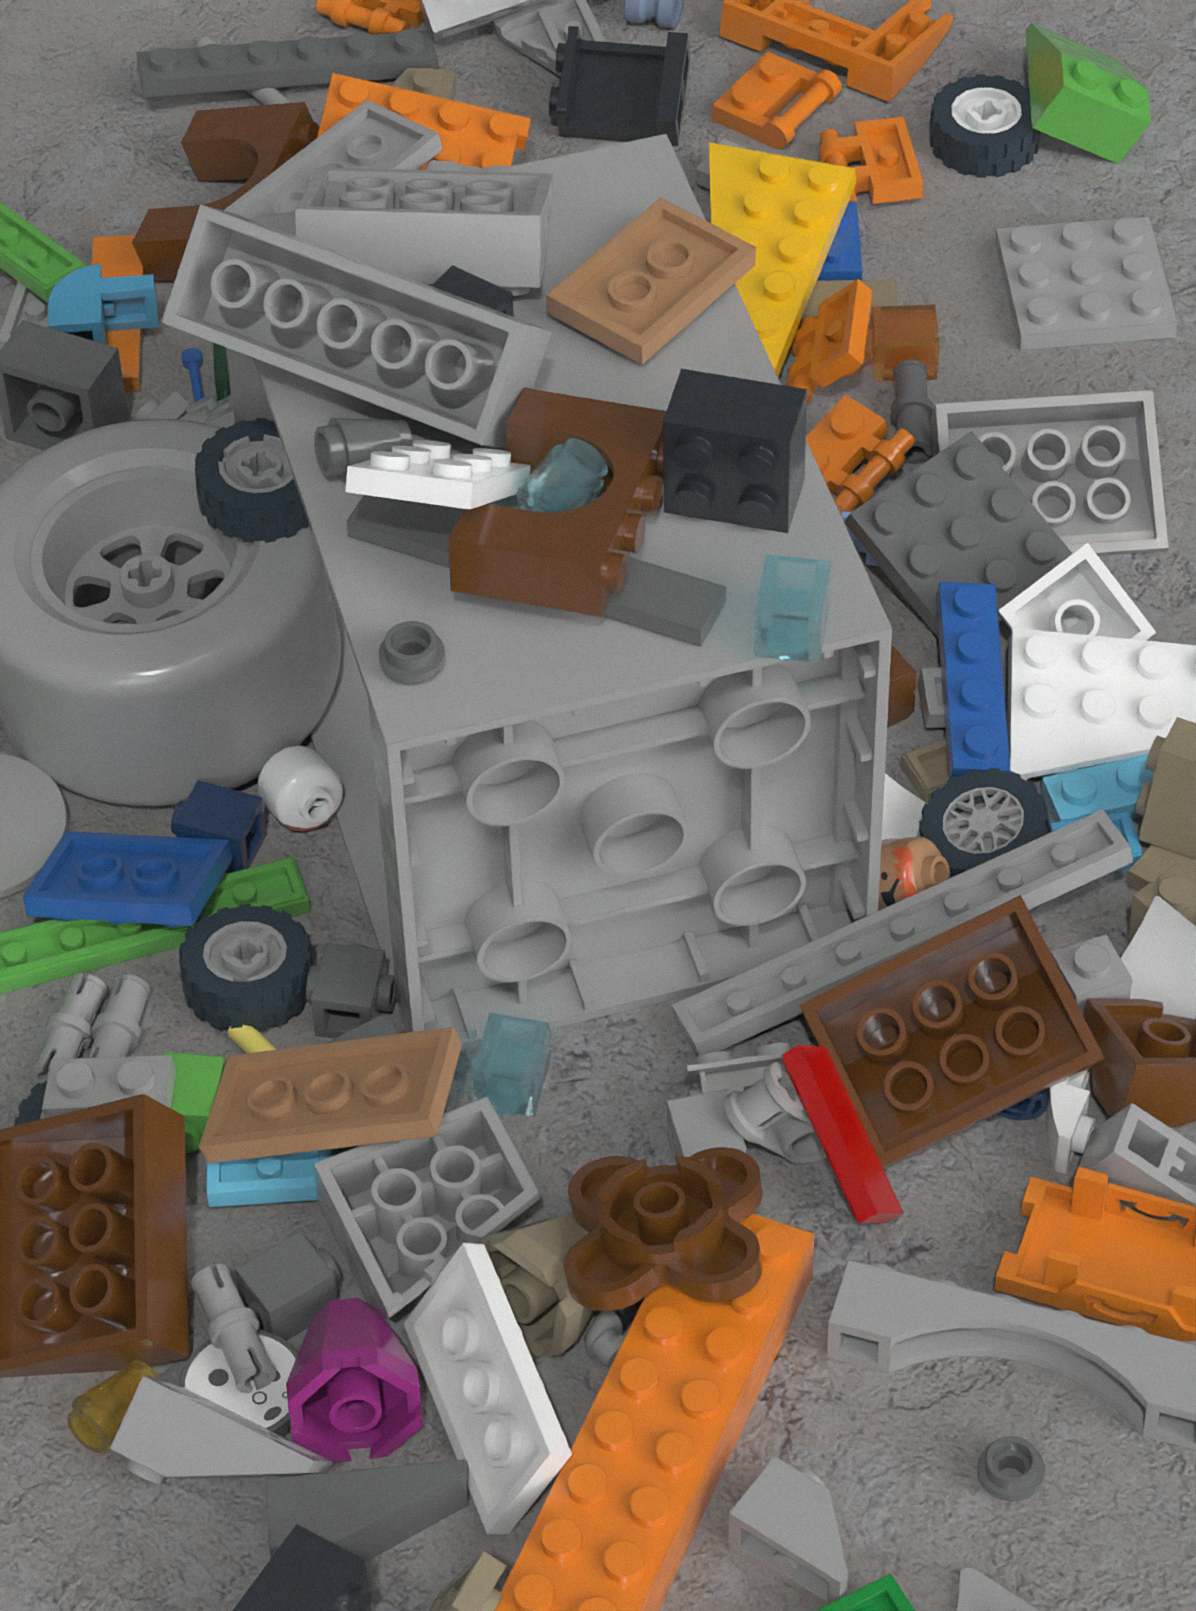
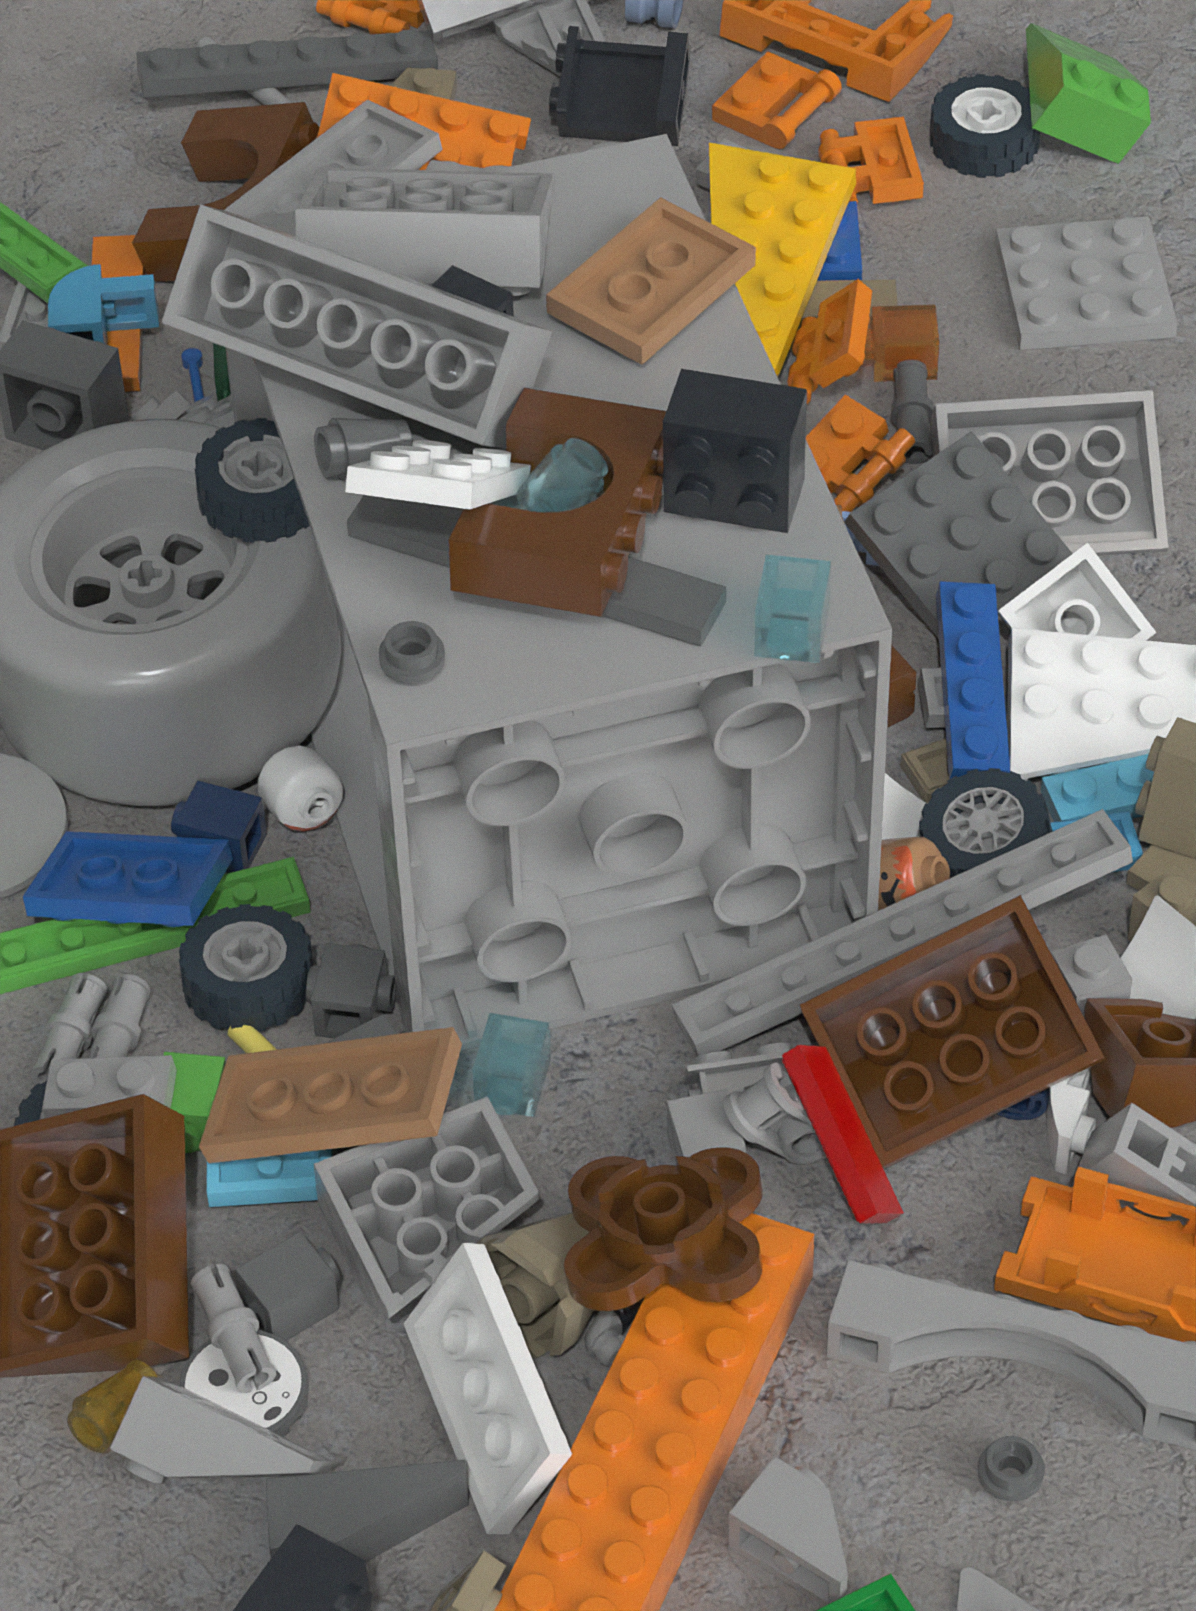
magenta cone [286,1297,423,1463] -> none

